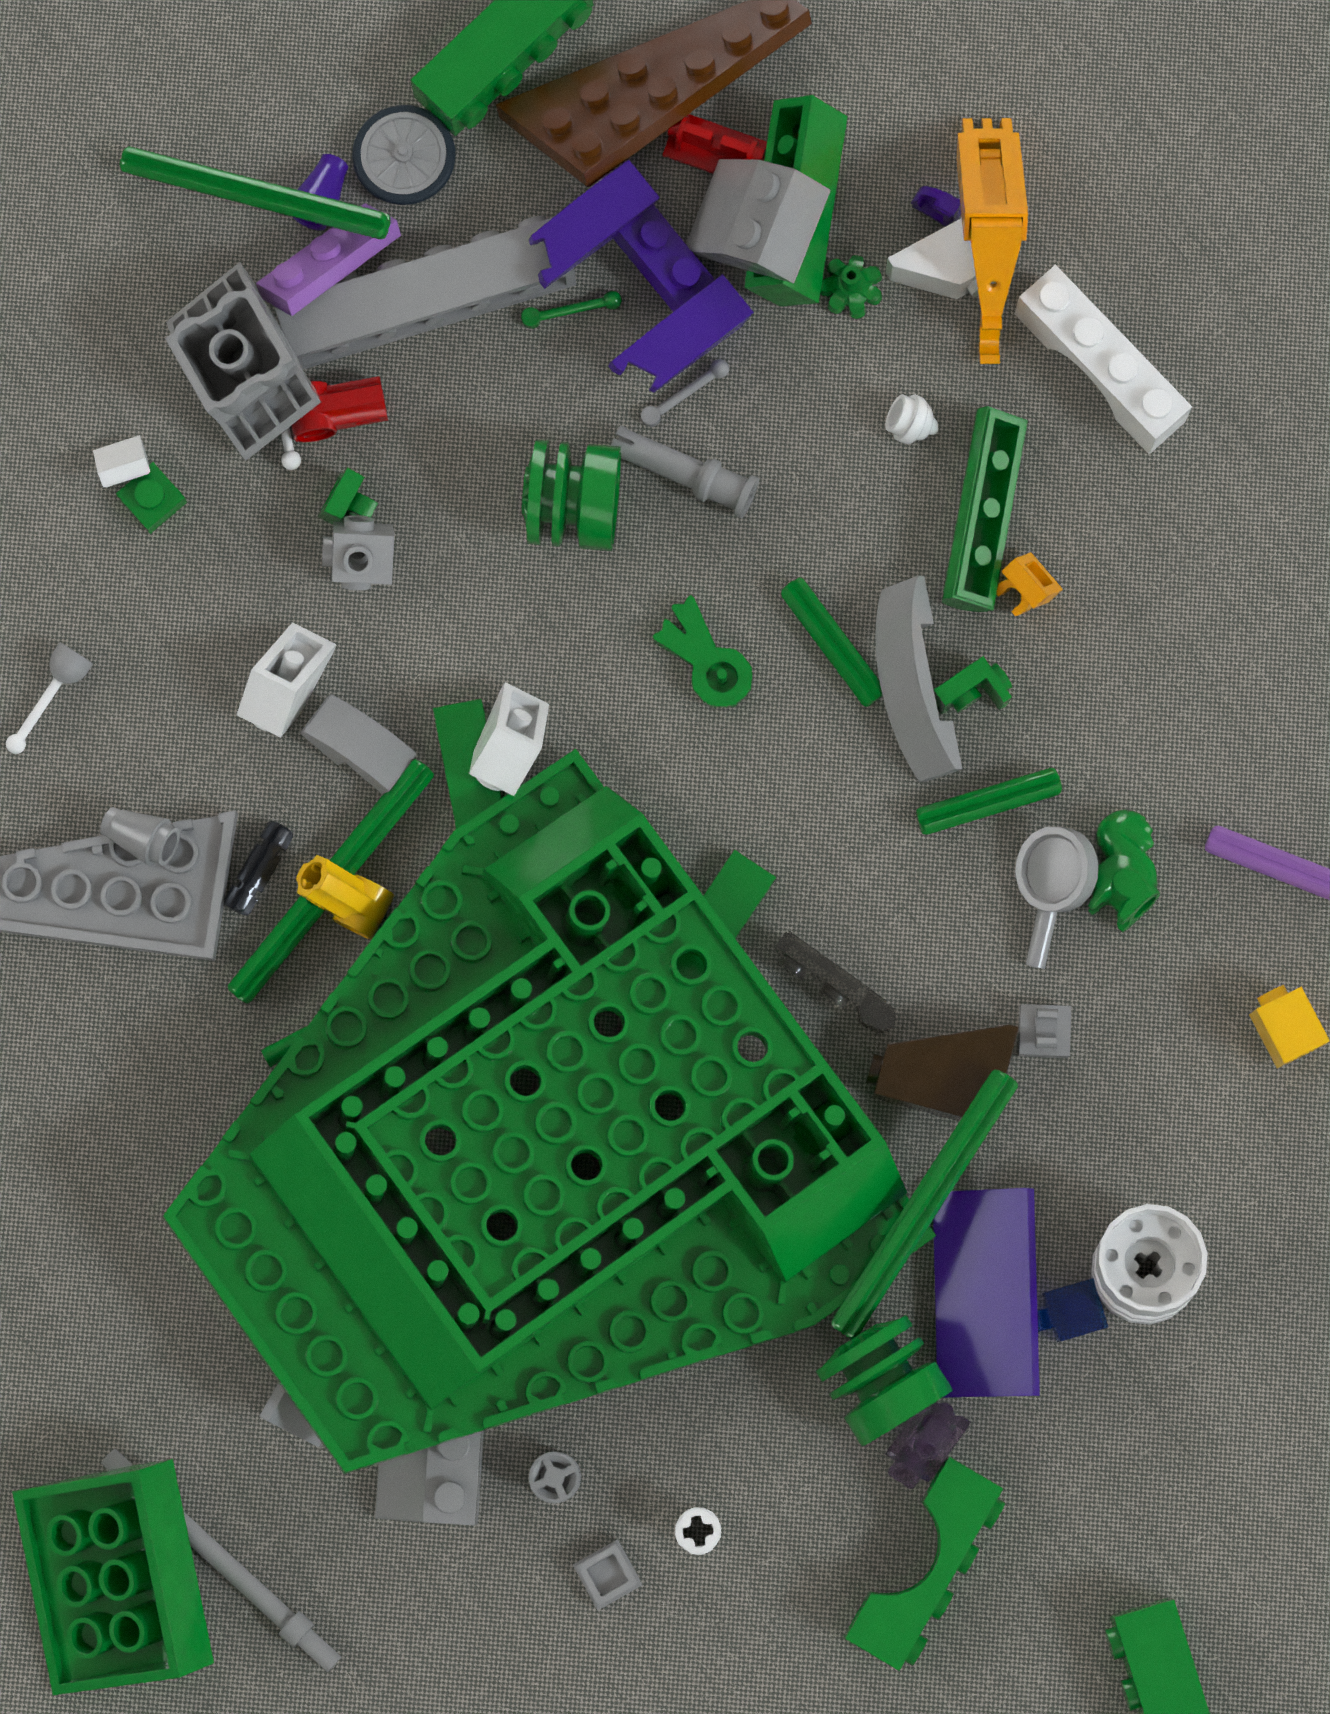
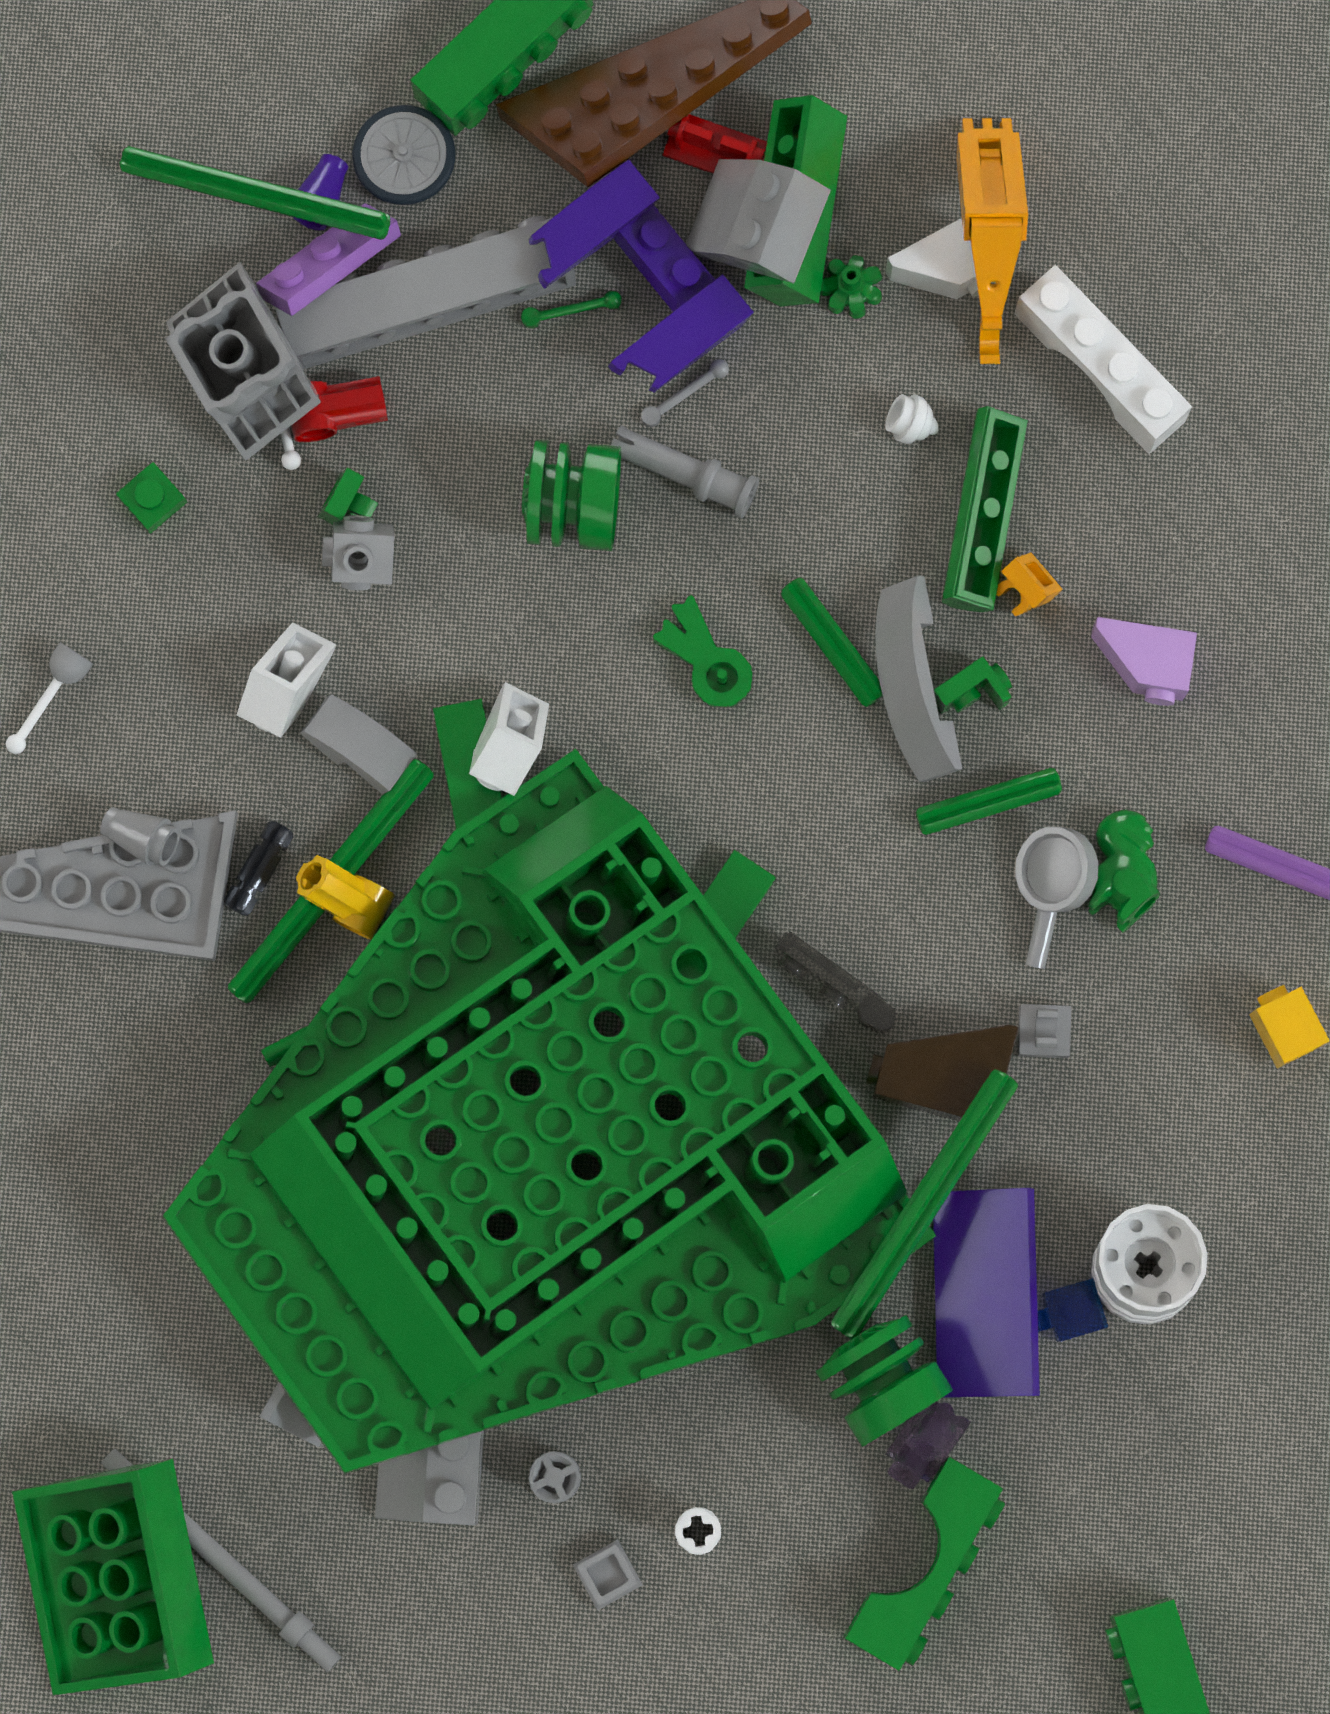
white tile [93,435,150,488] -> none
dark purple tile [910,186,961,227] -> none
none -> lavender slope [1091,617,1197,706]

